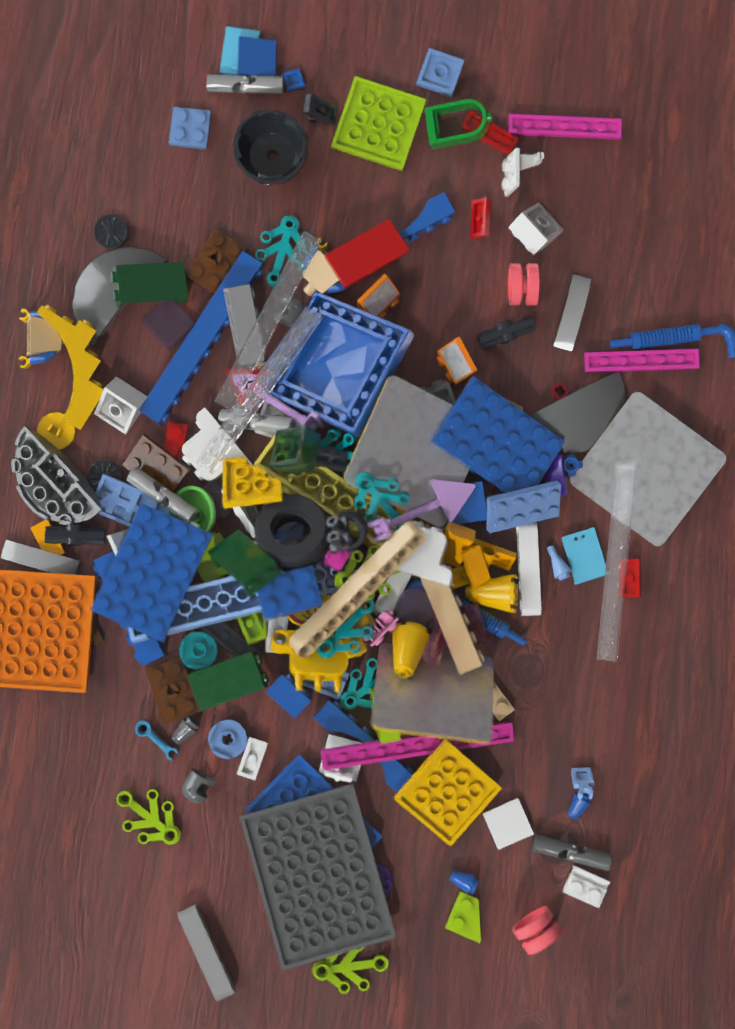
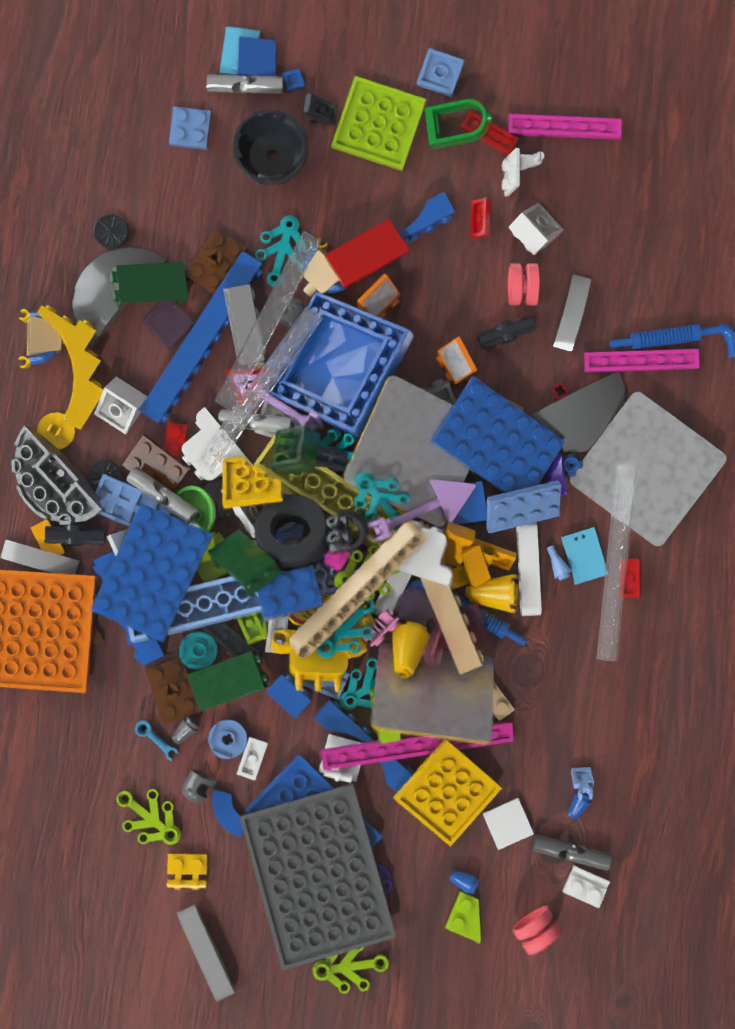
none -> yellow plate [167,853,208,890]
none -> blue tile [212,789,243,837]

